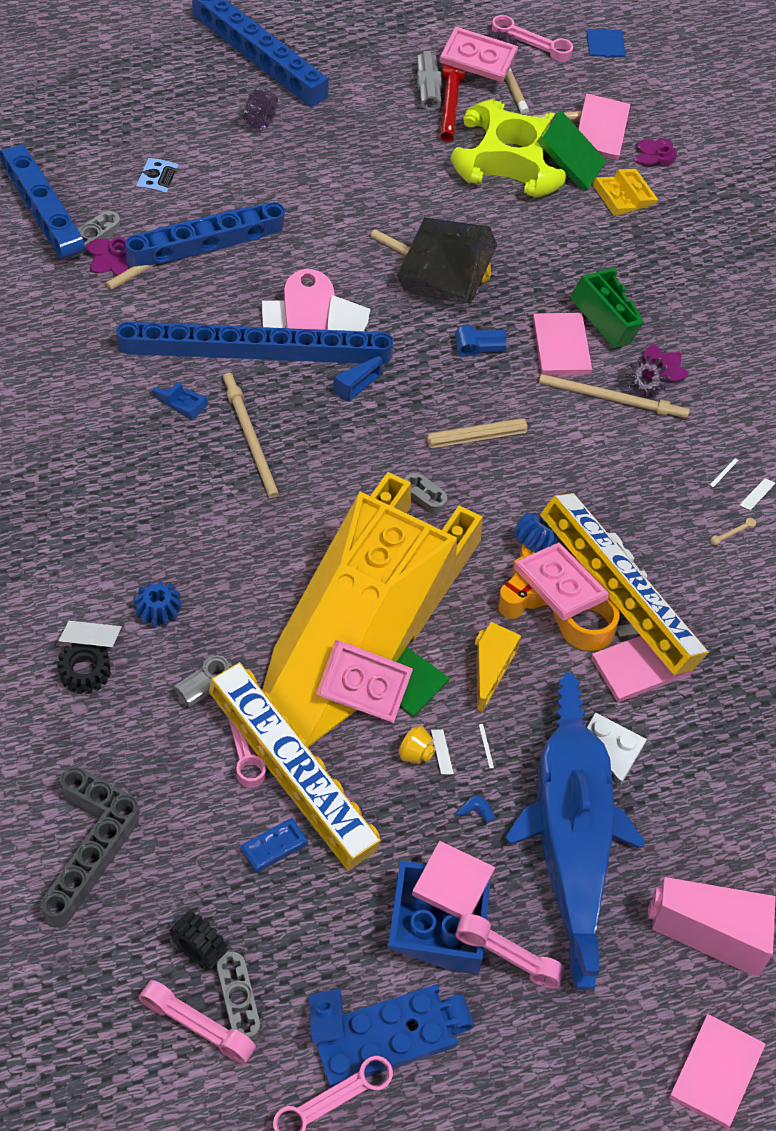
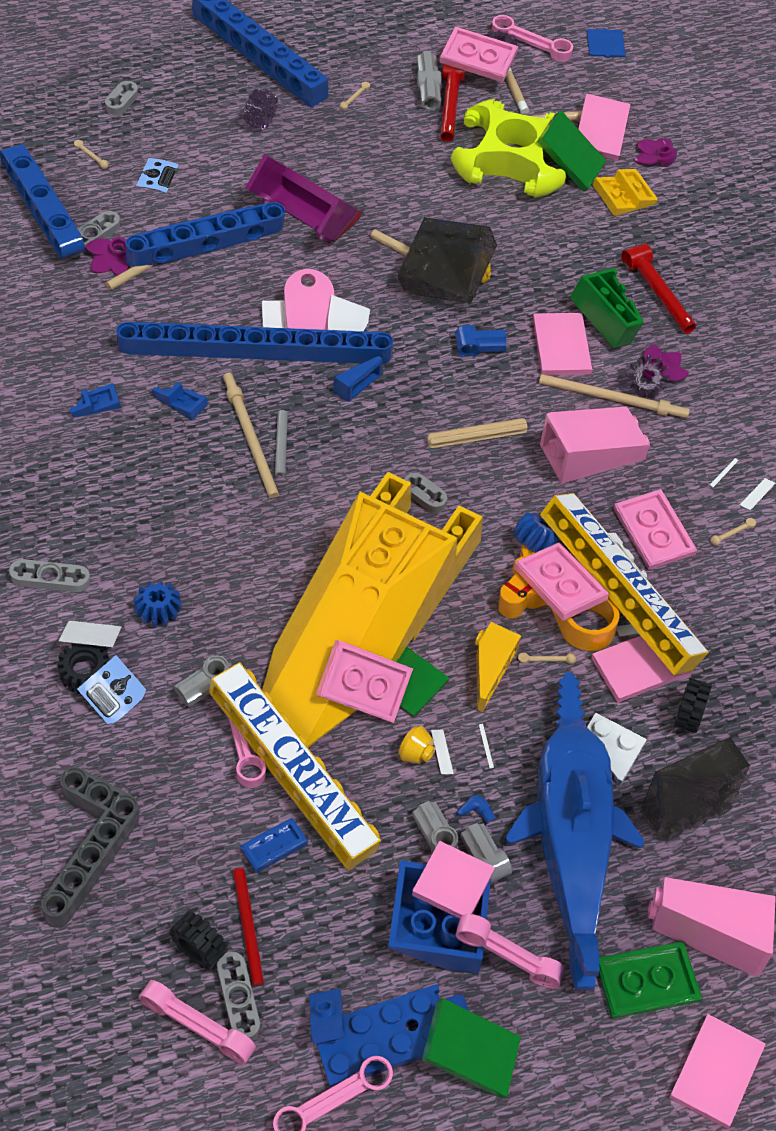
none -> light grey beam [9,559,90,592]
none -> blue slope [70,383,122,417]
none -> tan hinge [74,140,109,169]
none -> sticker [77,655,146,724]
none -> light grey beam [105,81,138,116]
none -> red bar [233,868,264,987]
none -> magenta windscreen [245,154,363,243]
none -> light grey piece [275,410,288,477]
none -> tan hinge [339,82,370,110]
none -> light grey piece [413,801,458,854]
none -> green tile [422,998,521,1098]
none -> light grey piece [460,823,512,883]
none -> tan hinge [518,653,576,664]
none -> bright pink slope [540,406,650,484]
none -> green tile [599,941,702,1019]
none -> bright pink tile [613,489,697,570]
none -> red piece [621,243,697,334]
none -> clear smoke slope [640,737,750,841]
none -> black tyre [674,678,712,733]

